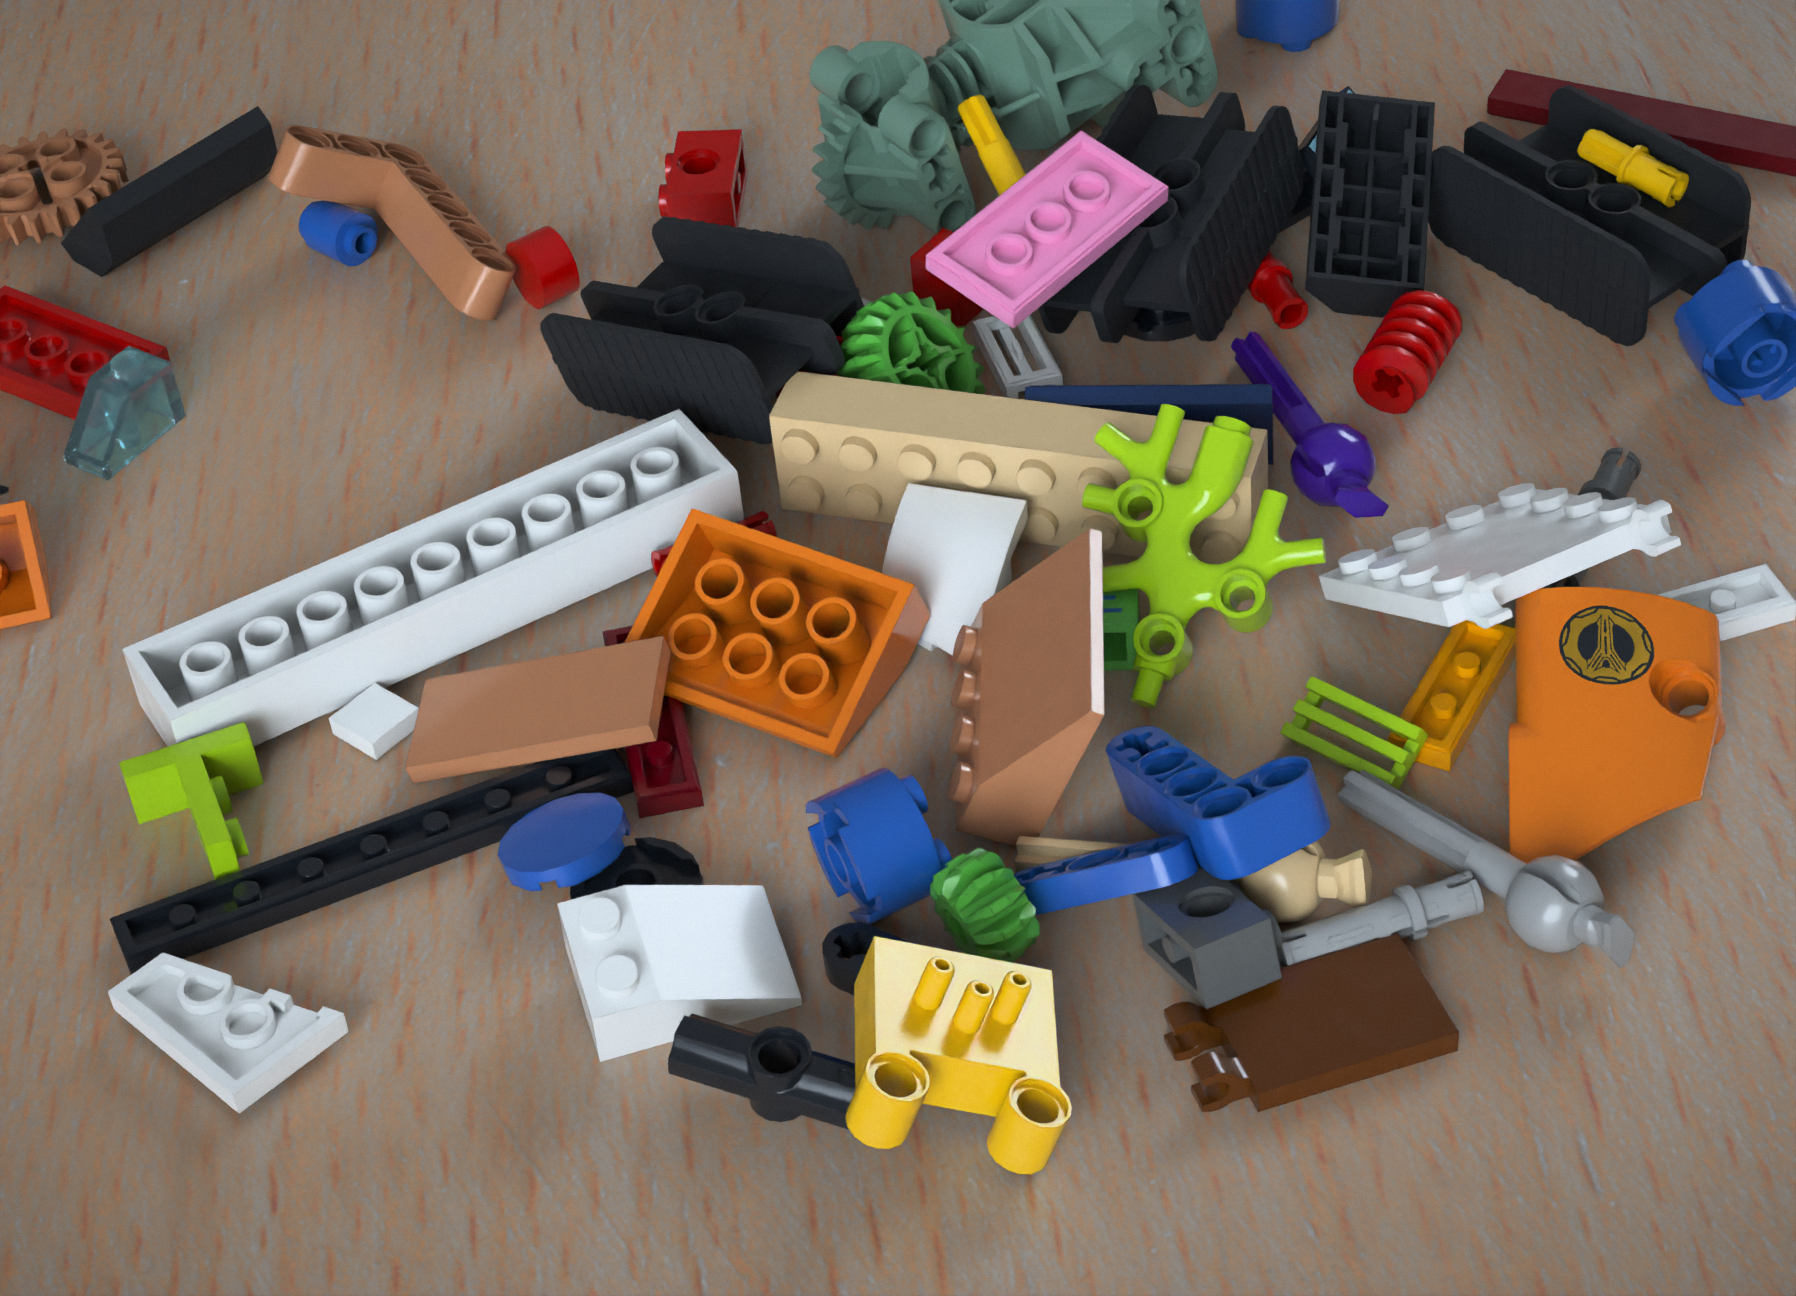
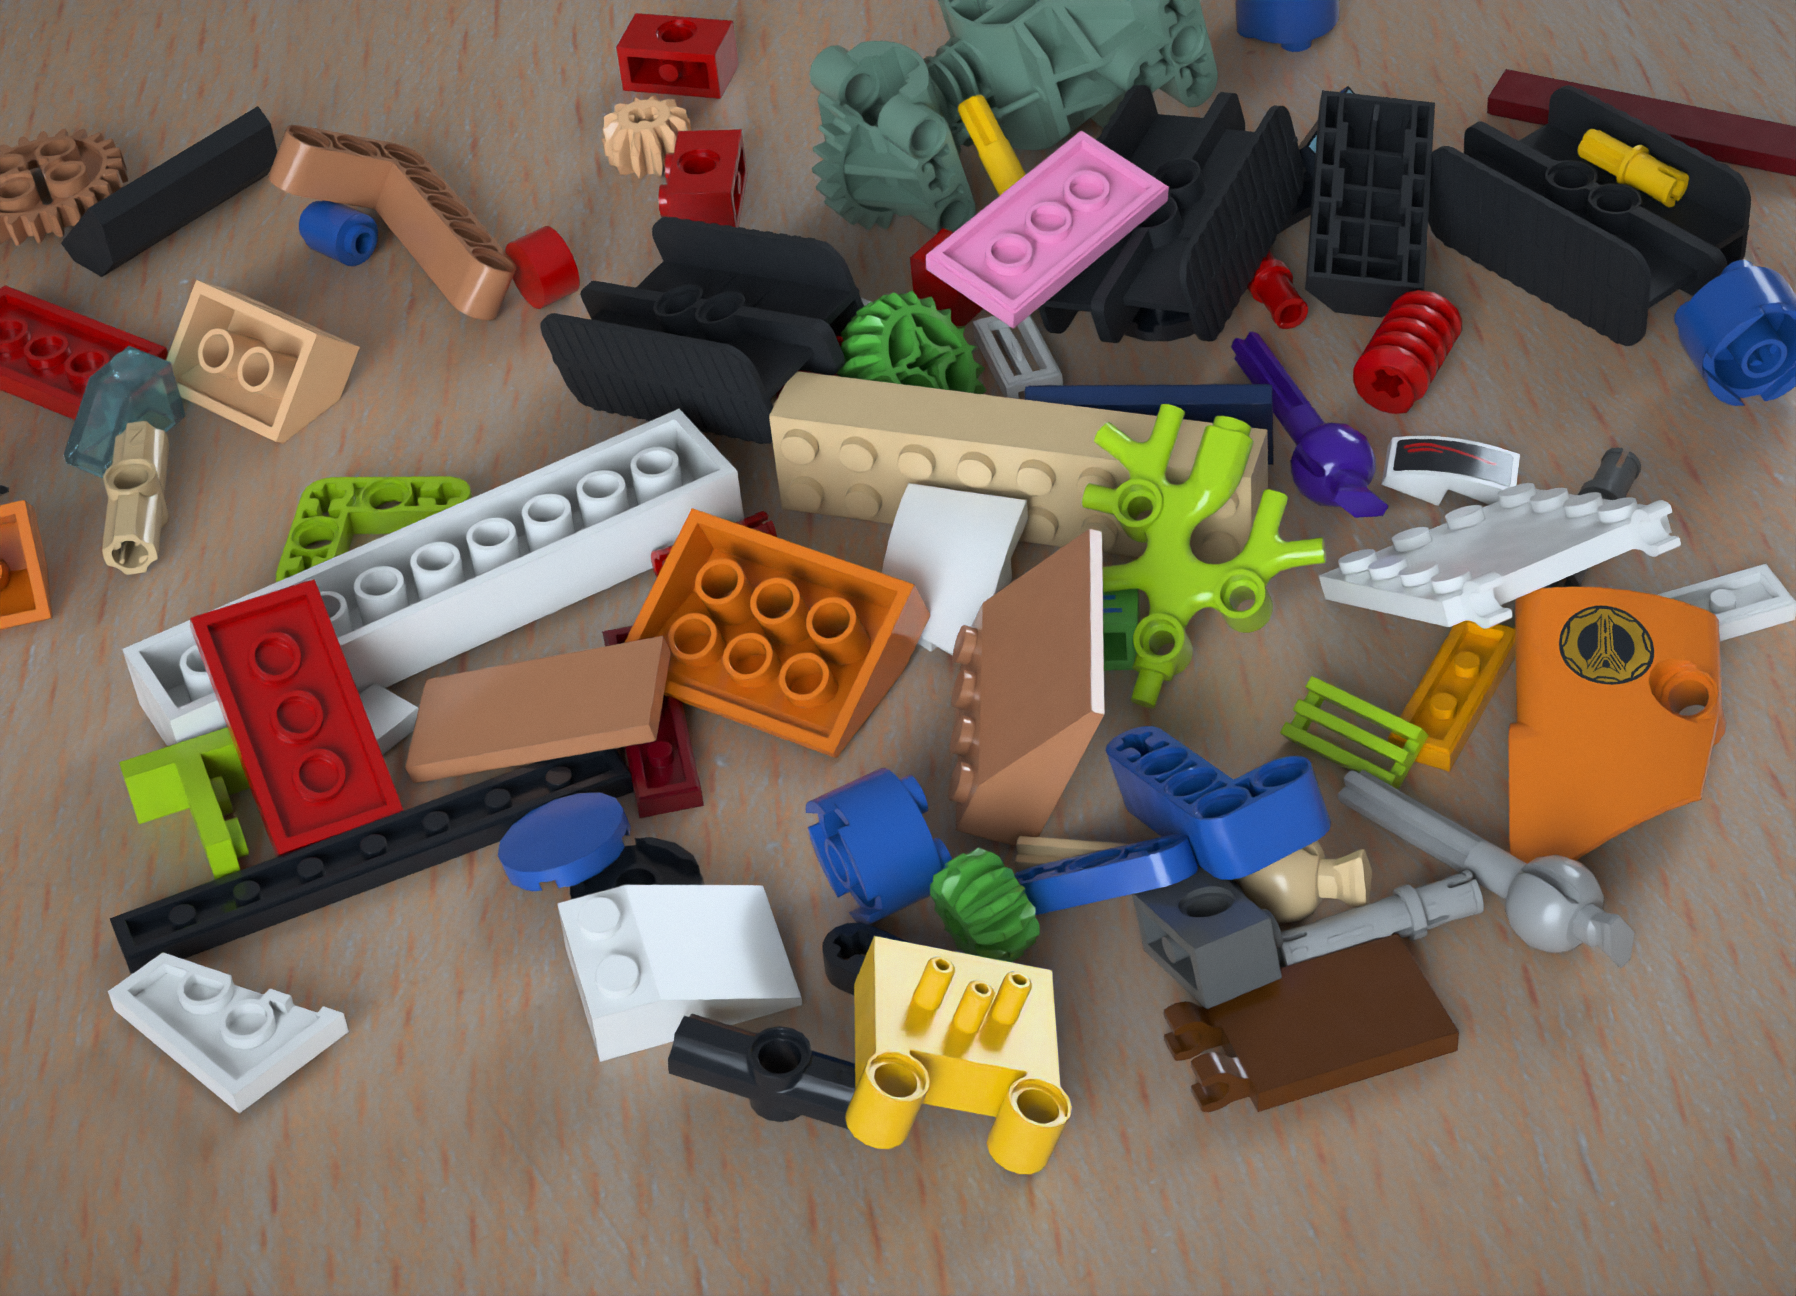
none -> tan piece [102,421,169,575]
none -> light nougat slope [157,280,360,444]
none -> red plate [190,579,404,857]
none -> lime beam [276,476,472,582]
none -> light nougat gear [602,95,692,179]
none -> red brick [616,13,739,99]
none -> slope [1381,436,1520,506]

